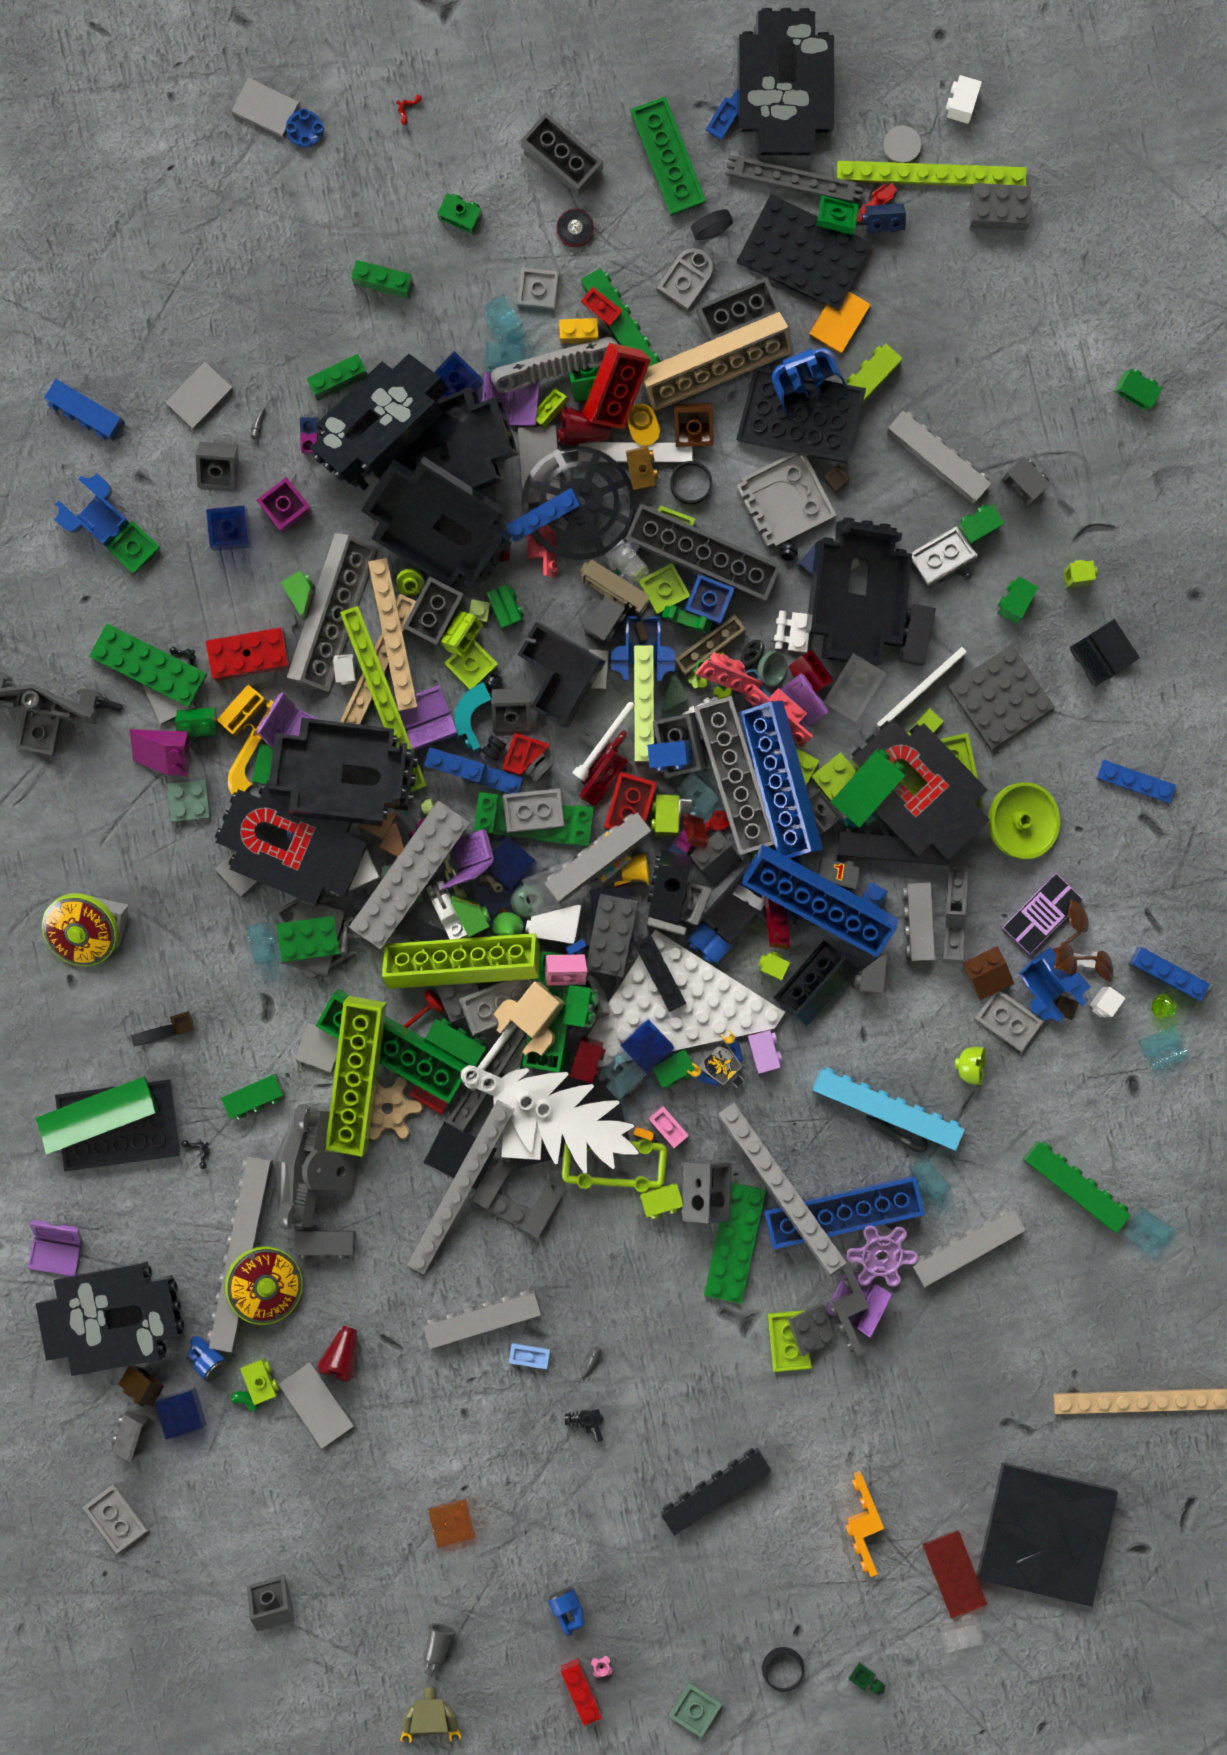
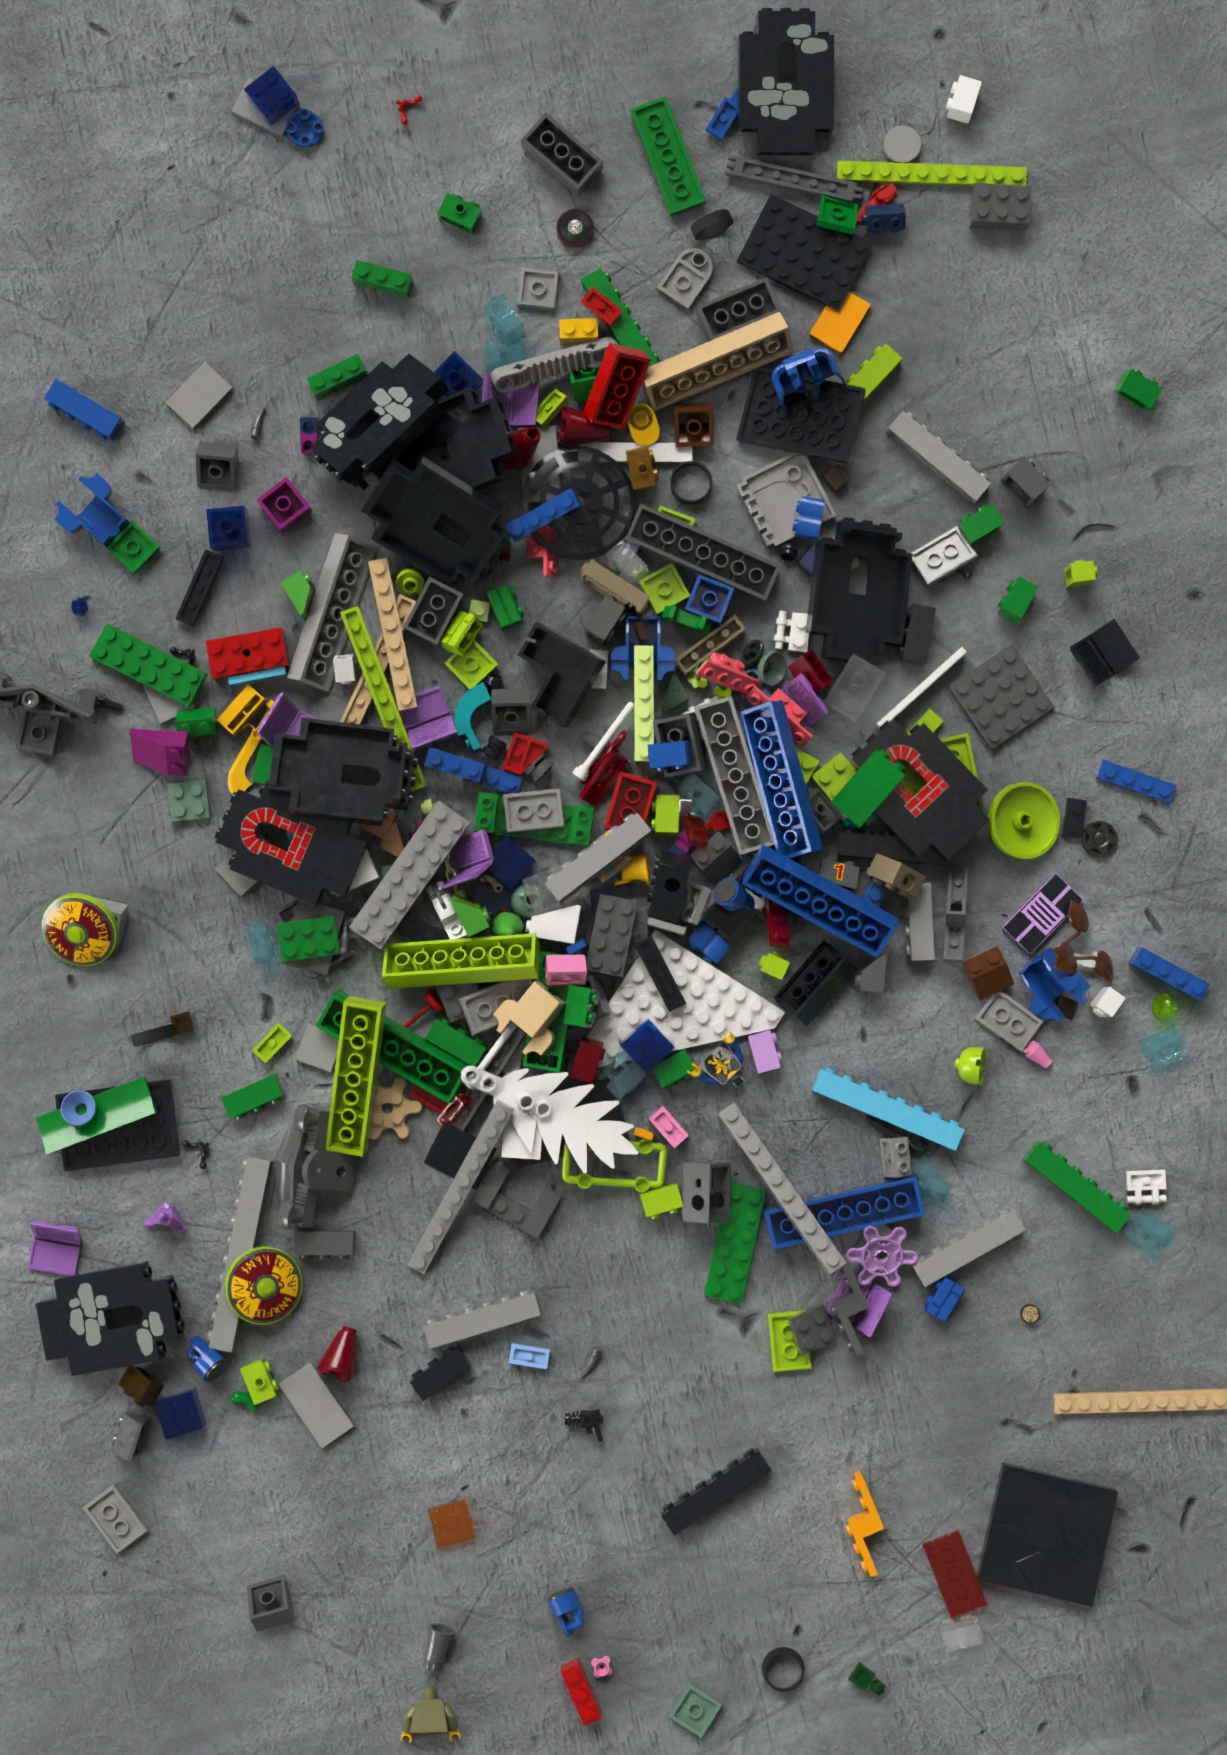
none -> medium blue piece [61,1090,97,1126]
none -> clear blue plate [71,597,88,616]
none -> medium lavender rock [144,1204,187,1234]
none -> black plate [175,549,224,627]
none -> medium azure tile [228,667,288,687]
none -> clear blue brick [244,66,300,126]
none -> lime plate [252,1022,293,1064]
none -> black brick [409,1345,471,1401]
none -> clear red piece [436,1093,472,1126]
none -> dark red cone [503,427,541,470]
none -> piece [713,878,755,911]
none -> blue brick [792,496,825,540]
none -> dark tan brick [866,854,926,898]
none -> light grey bracket [880,1137,912,1178]
none -> blue brick [924,1276,965,1323]
none -> tile [1020,1304,1040,1324]
none -> bright pink cone [1023,1041,1052,1068]
none -> black plate [1062,798,1087,839]
none -> pearl dark grey wheel [1081,821,1118,857]
none -> white plate [1125,1169,1166,1206]

